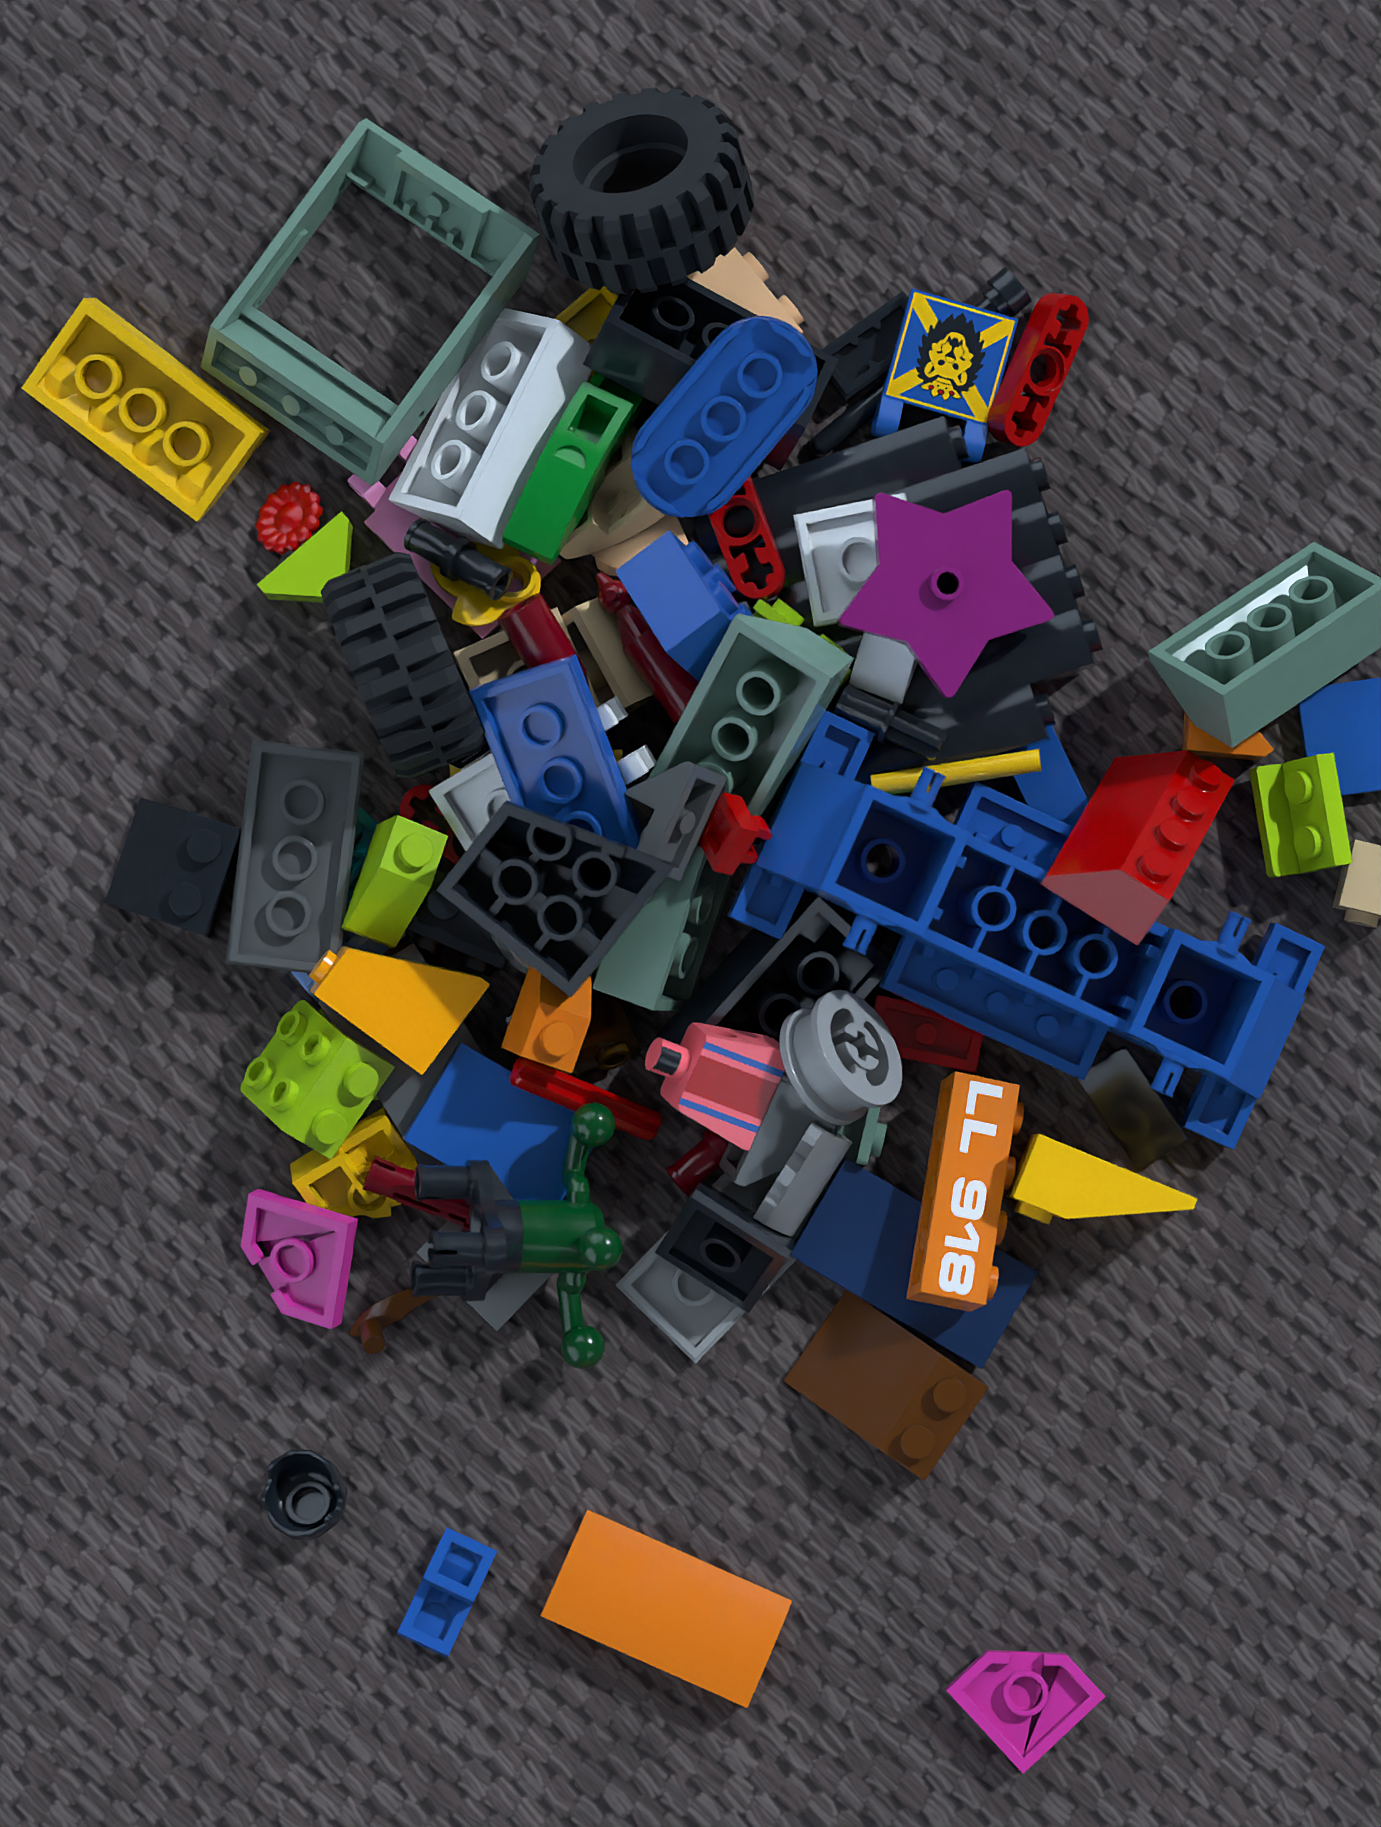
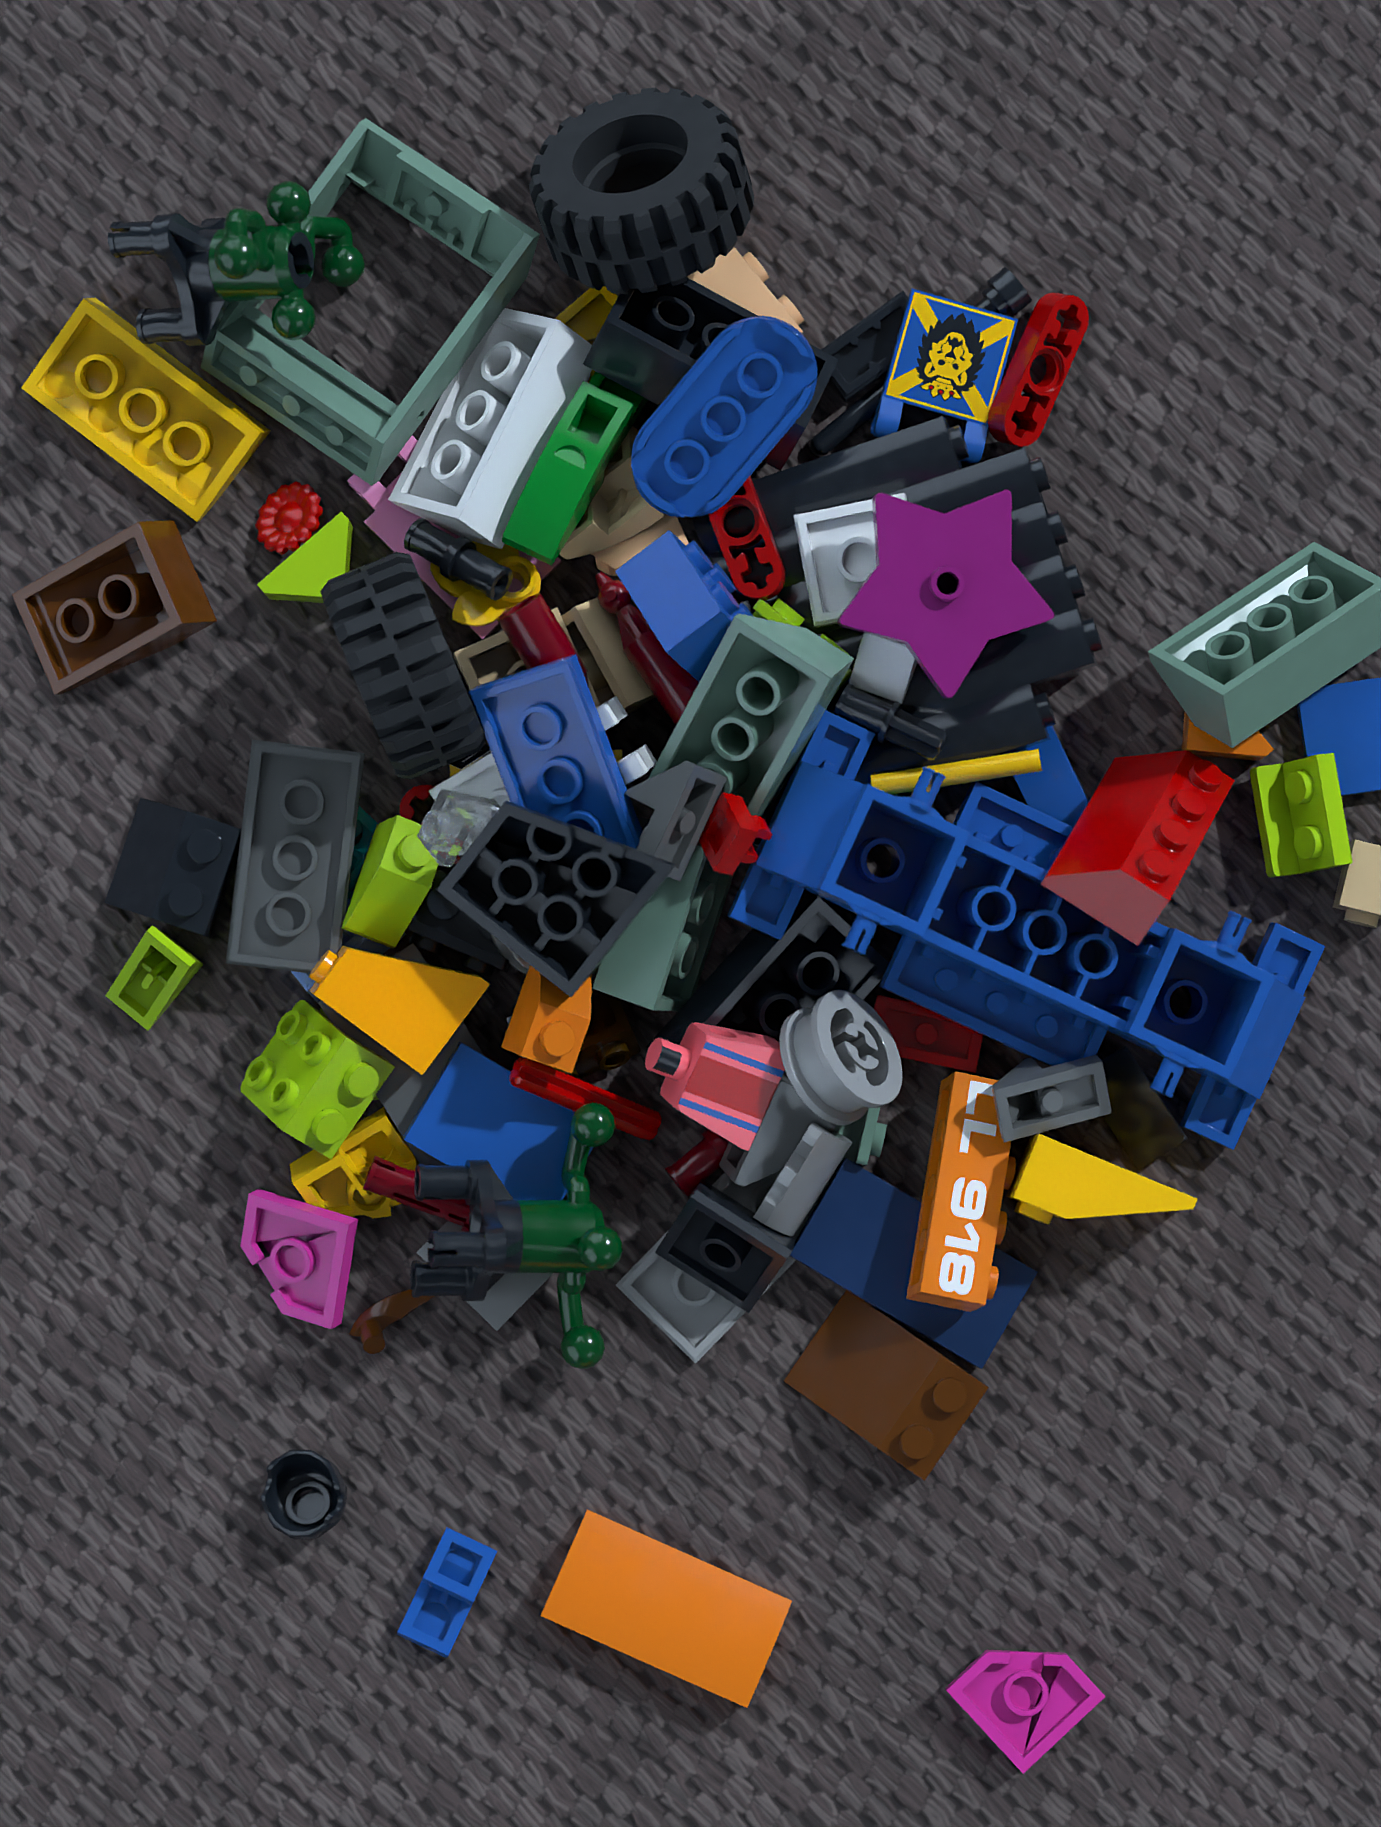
none -> reddish brown slope [12,520,217,695]
none -> lime slope [105,925,203,1031]
none -> wheel [108,181,365,346]
none -> clear bracket [417,789,501,867]
none -> dark grey slope [991,1054,1112,1142]

